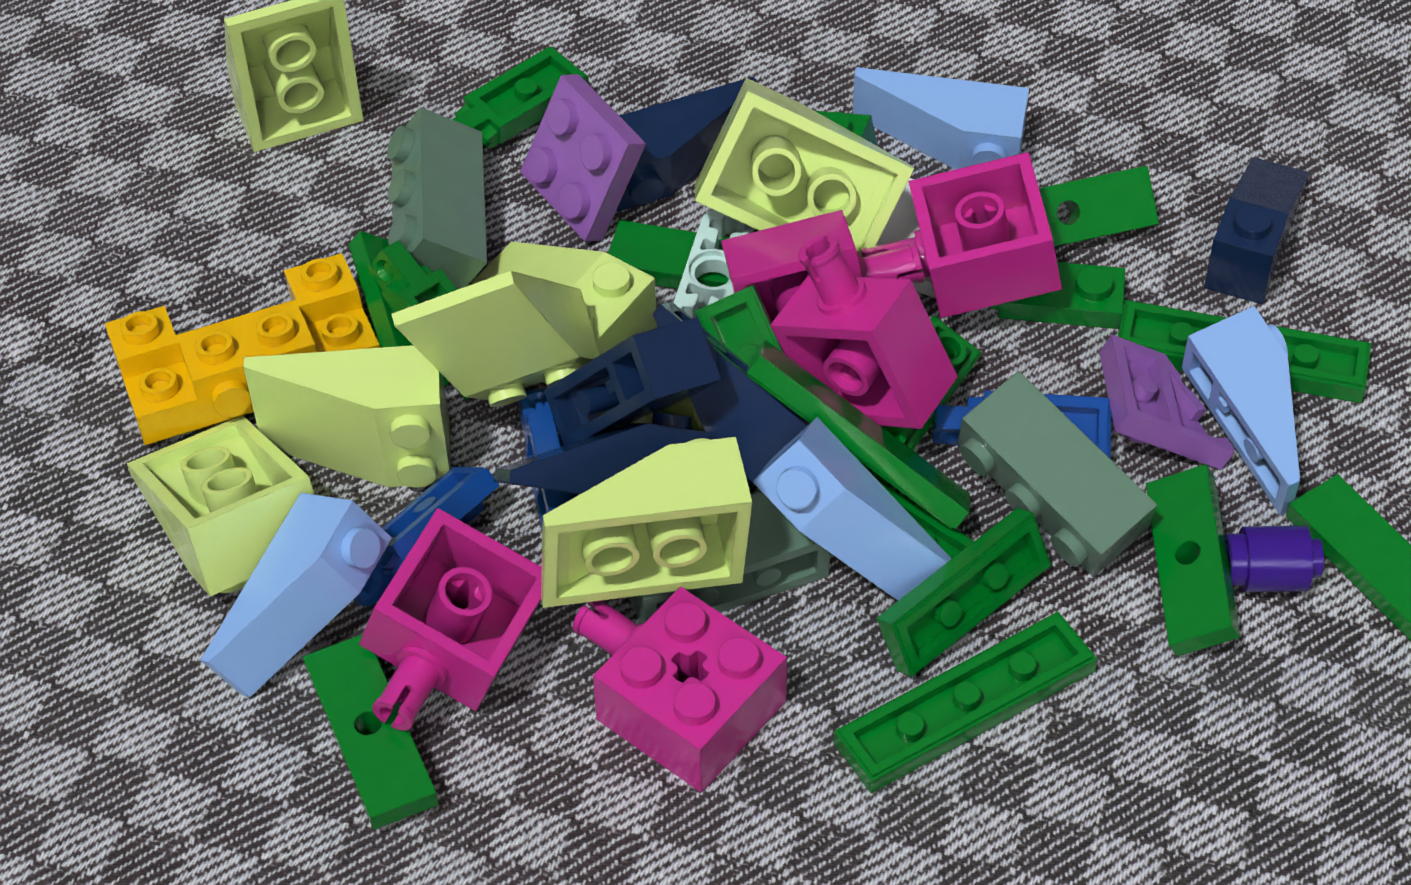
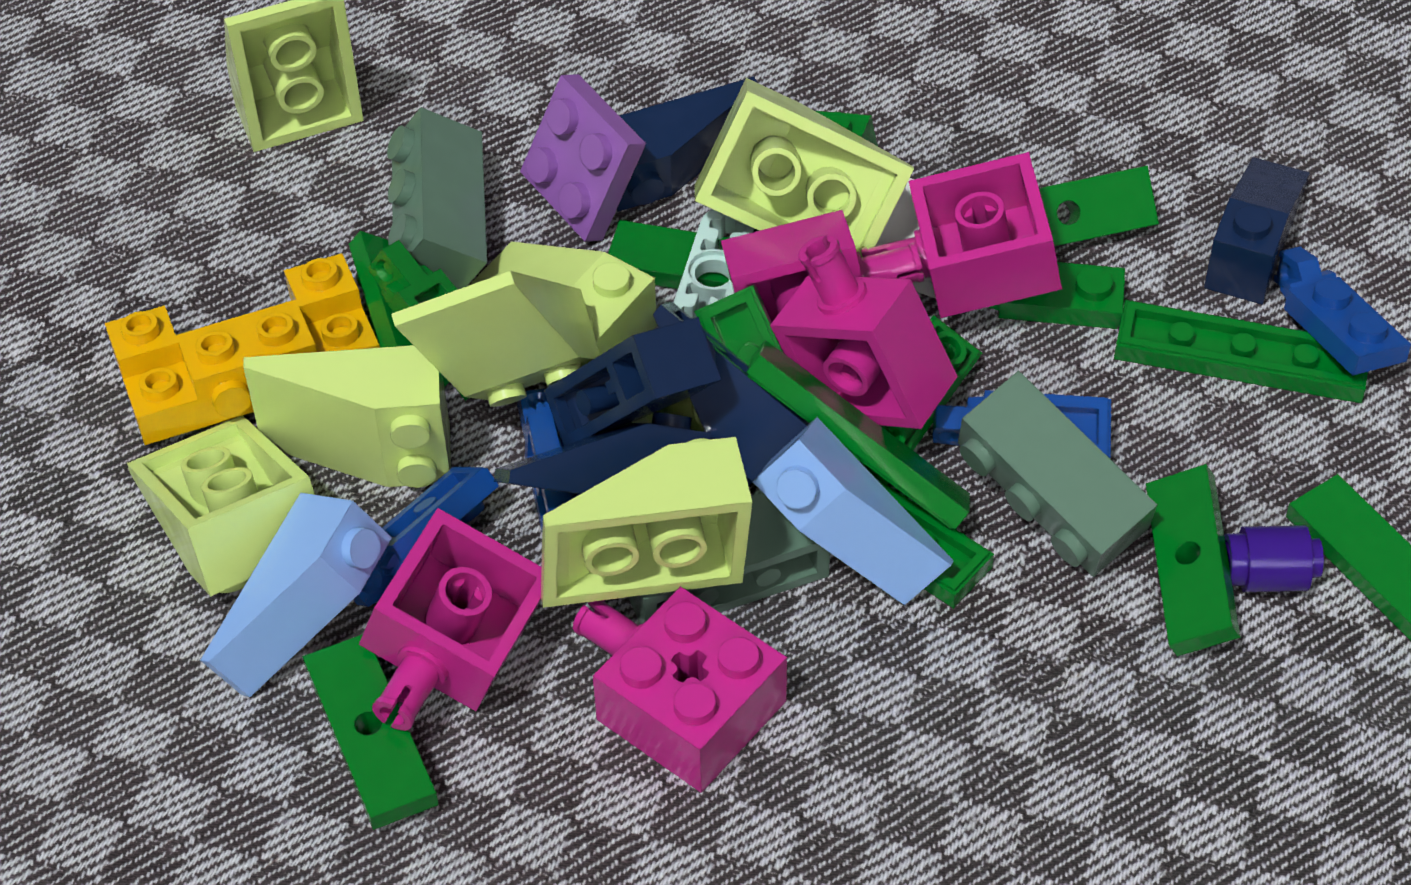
green hinge [452,46,589,149] -> none
green tile [834,612,1097,794] -> none
light blue slope [853,67,1029,170] -> none
green tile [876,508,1051,677] -> none
medium lavender wing [1099,334,1234,470] -> none
light blue slope [1182,306,1300,516] -> none
none -> blue hinge [1274,246,1411,376]

